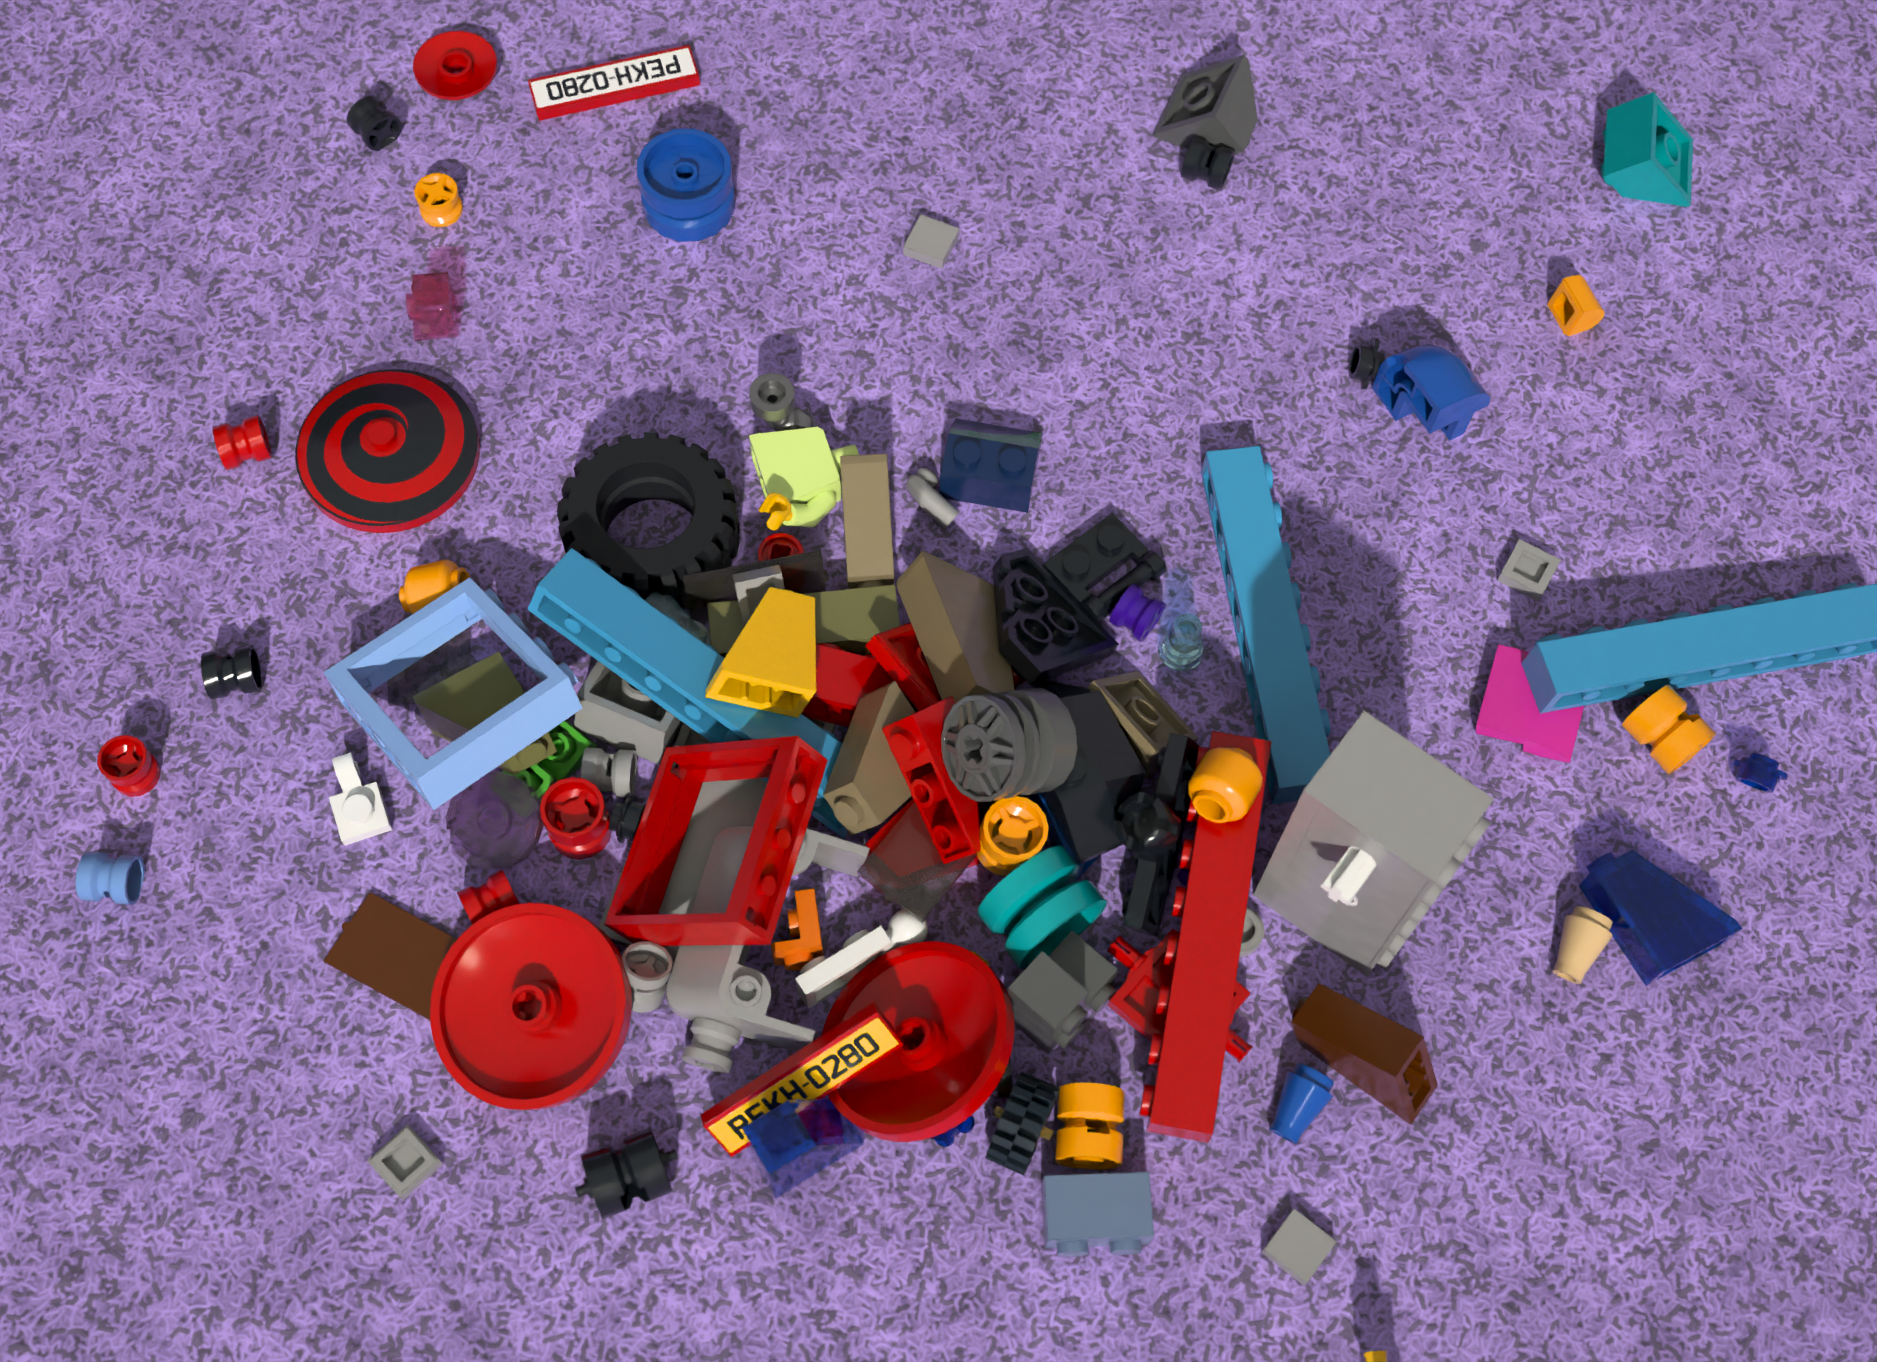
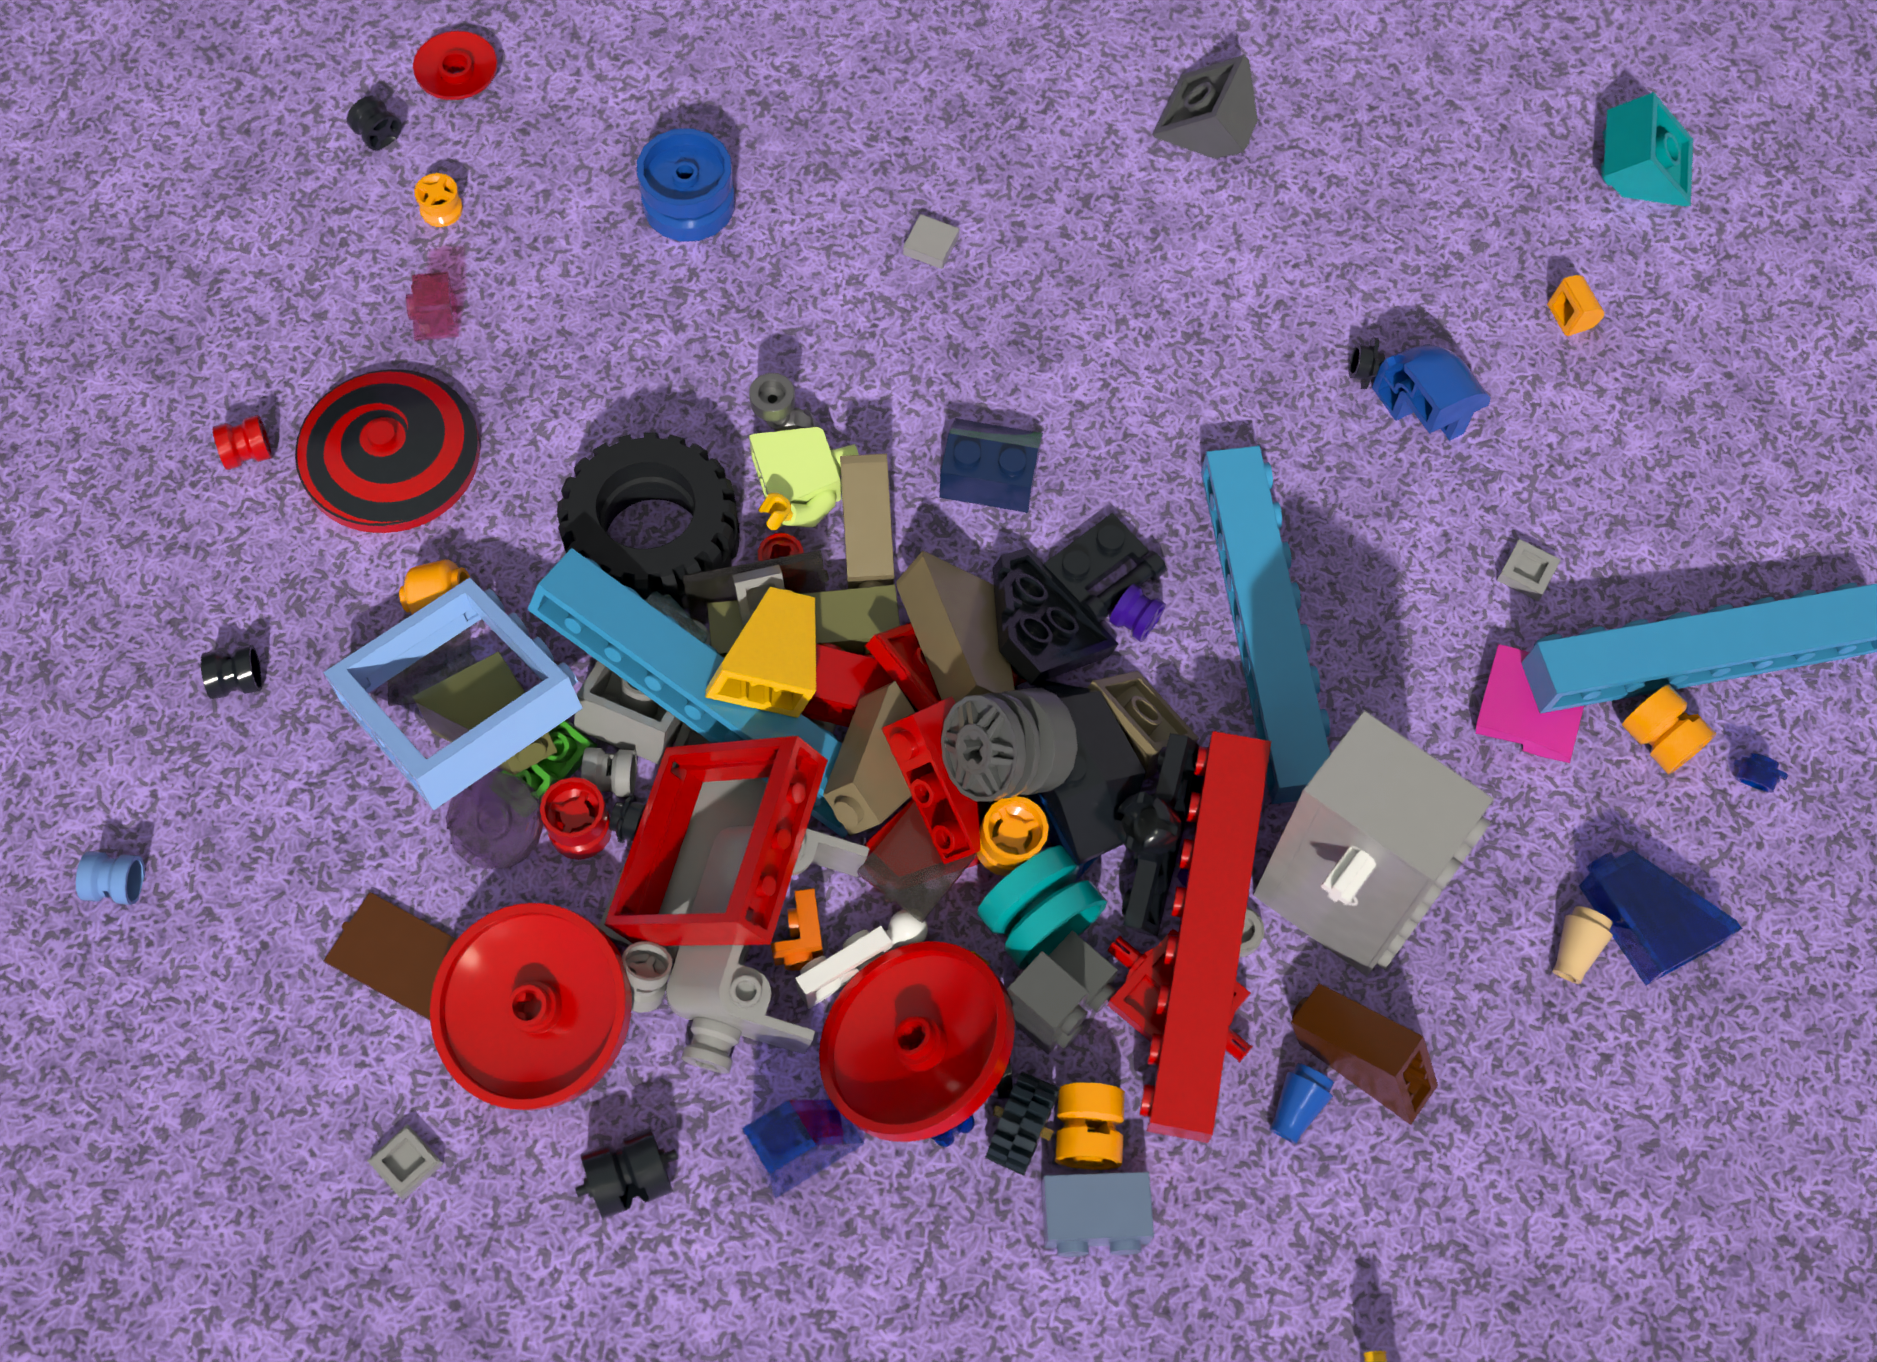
red wheel [97,735,161,797] -> none
white plate [329,752,392,846] -> none
red wheel [457,870,520,925] -> none
tile [528,45,700,121] -> none
tile [701,1002,904,1157] -> none
light grey arm [906,468,960,529] -> none
clear light blue cone [1158,613,1204,671] -> none
black wheel [1181,136,1235,191] -> none
light orange head [1188,747,1263,823] -> none
light grey tile [1261,1208,1337,1286] -> none

